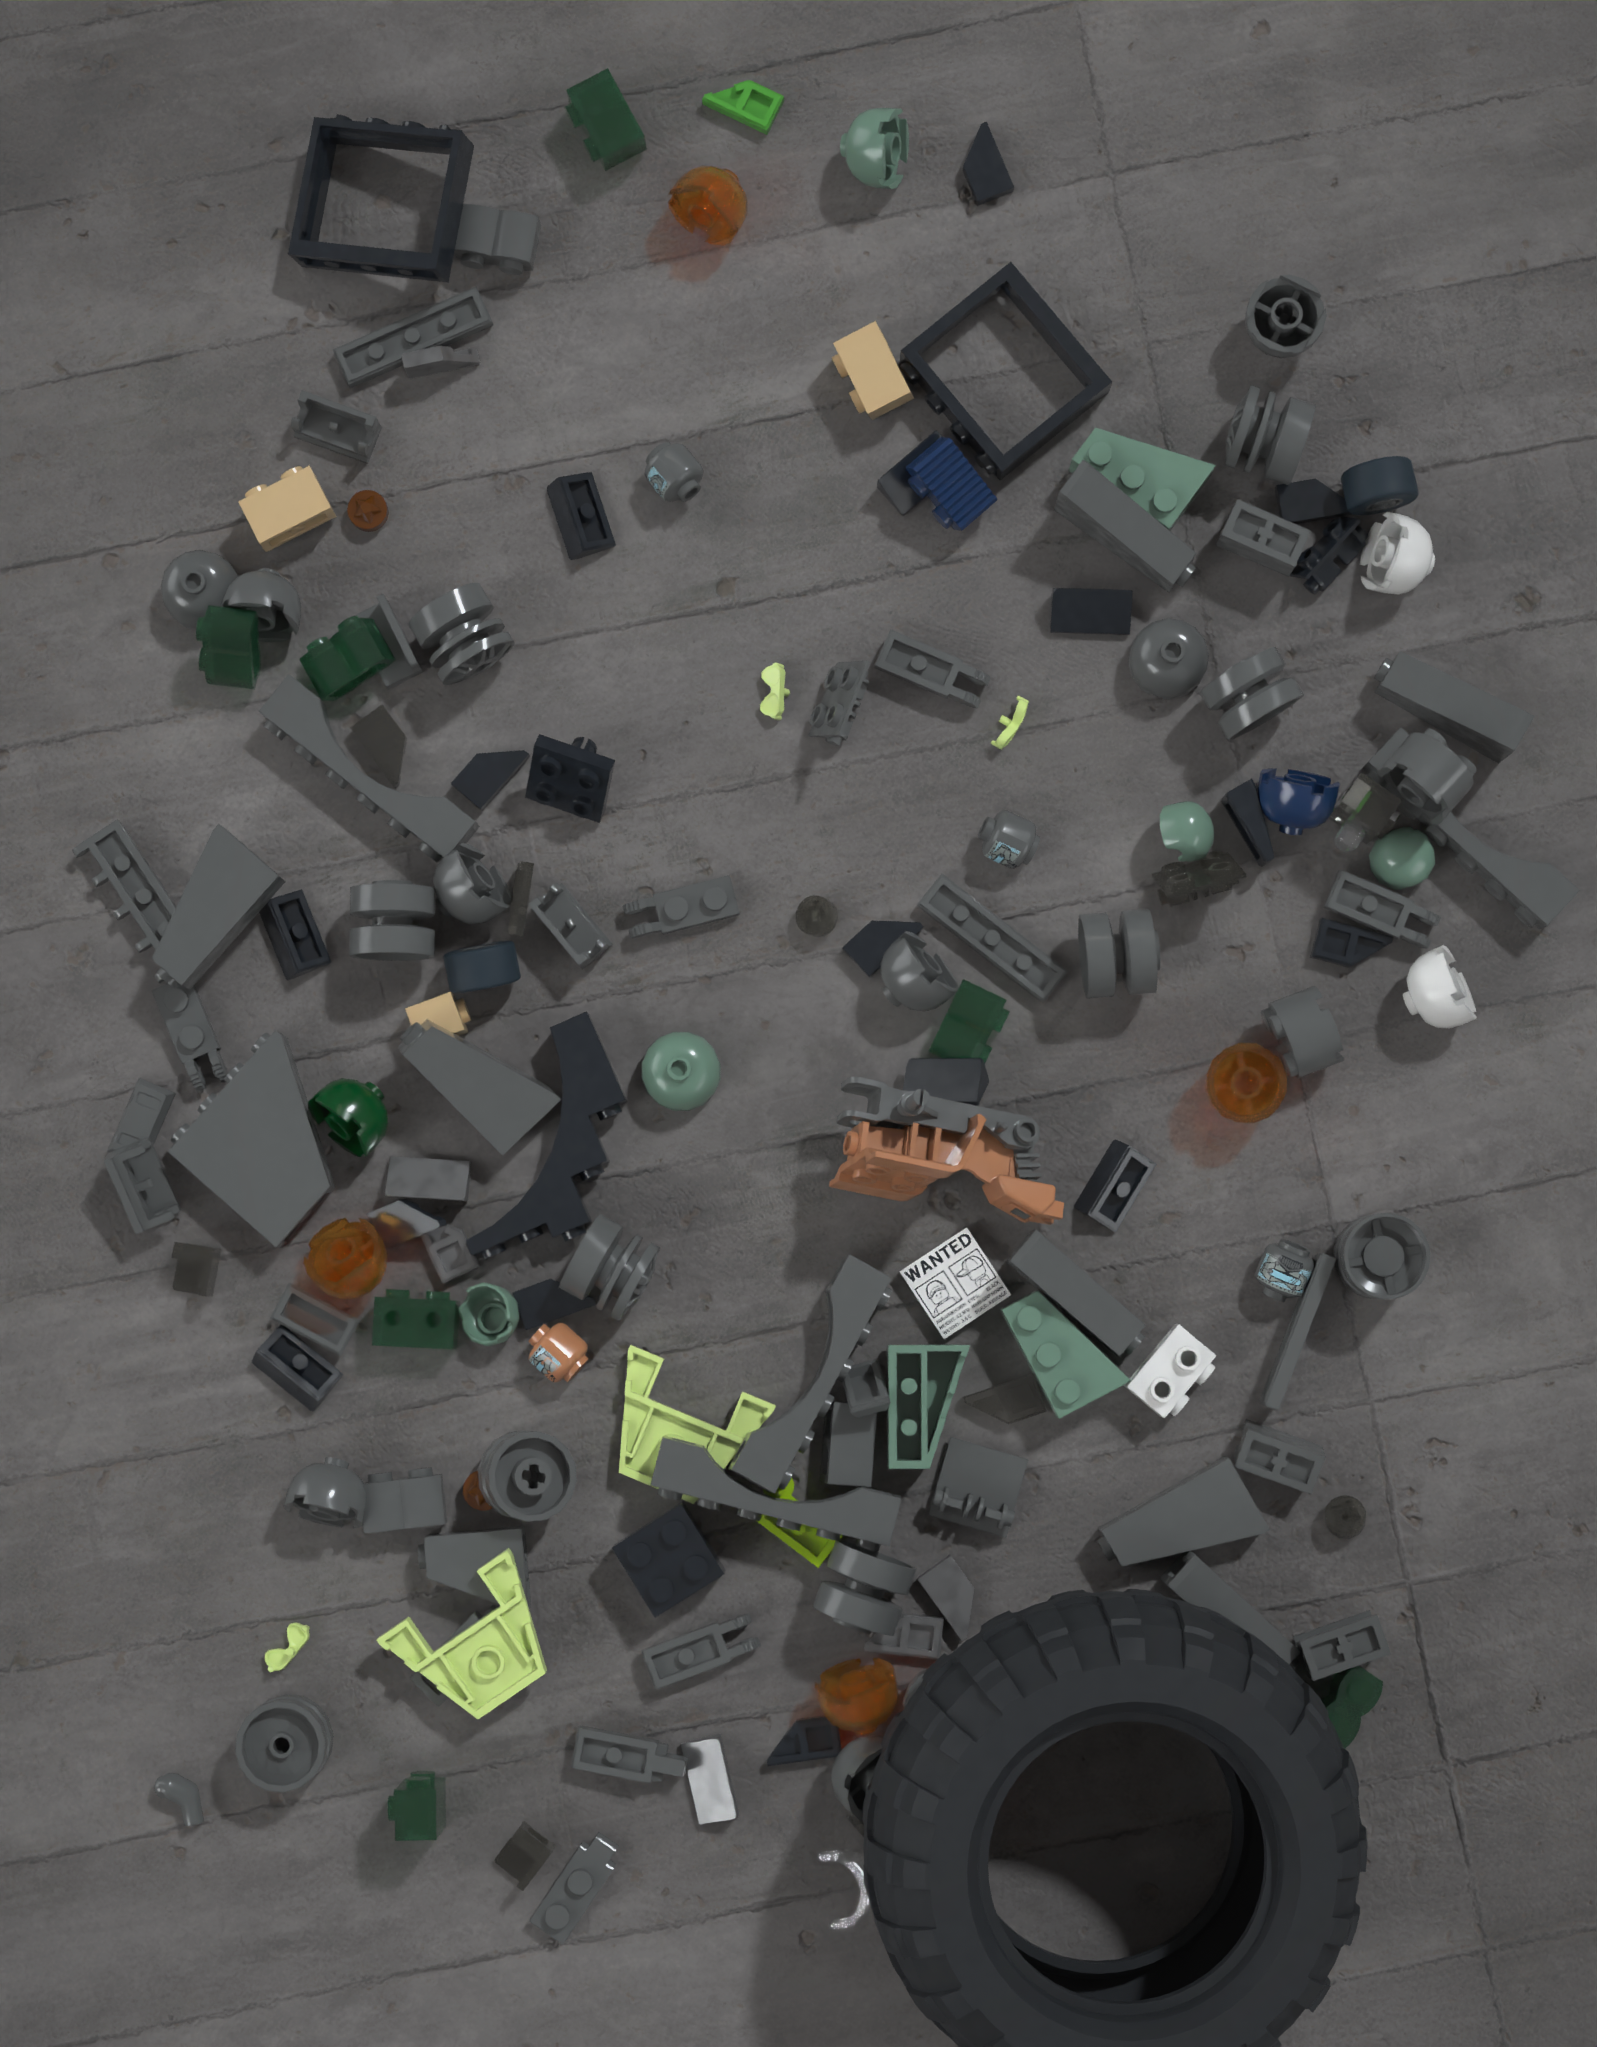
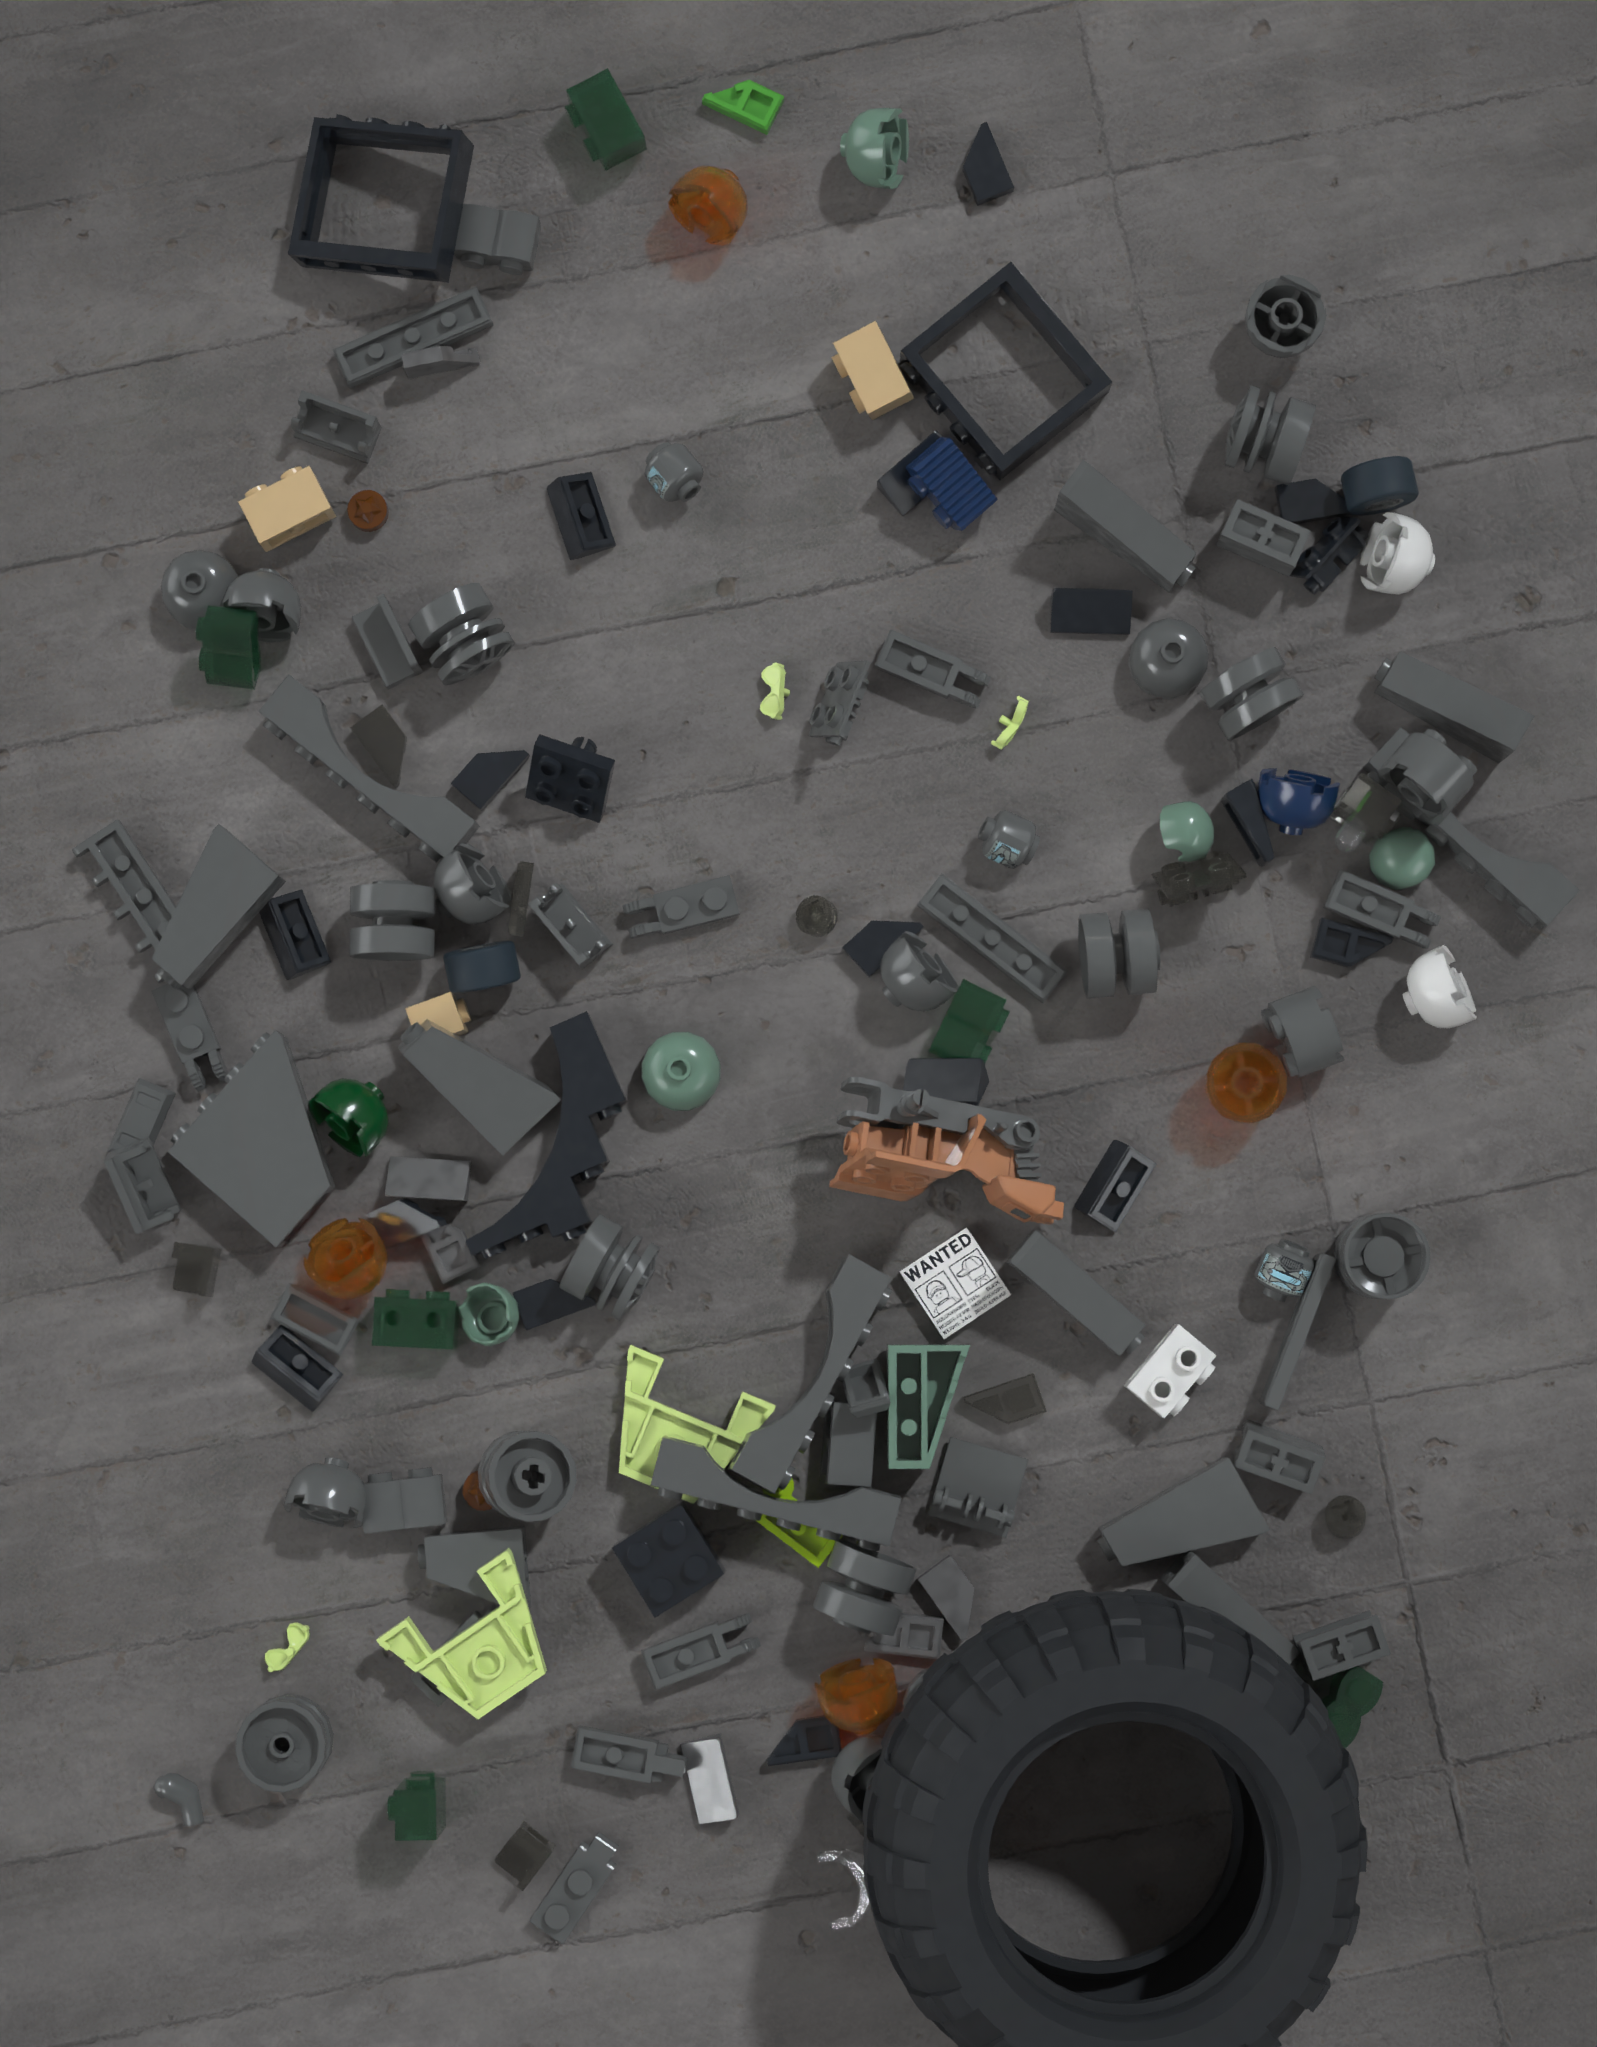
clear green brick [299,615,396,701] -> none
nougat head [528,1323,589,1383] -> none
sand green wedge [999,1291,1131,1419] -> none
sand green wedge [1069,428,1216,531] -> none

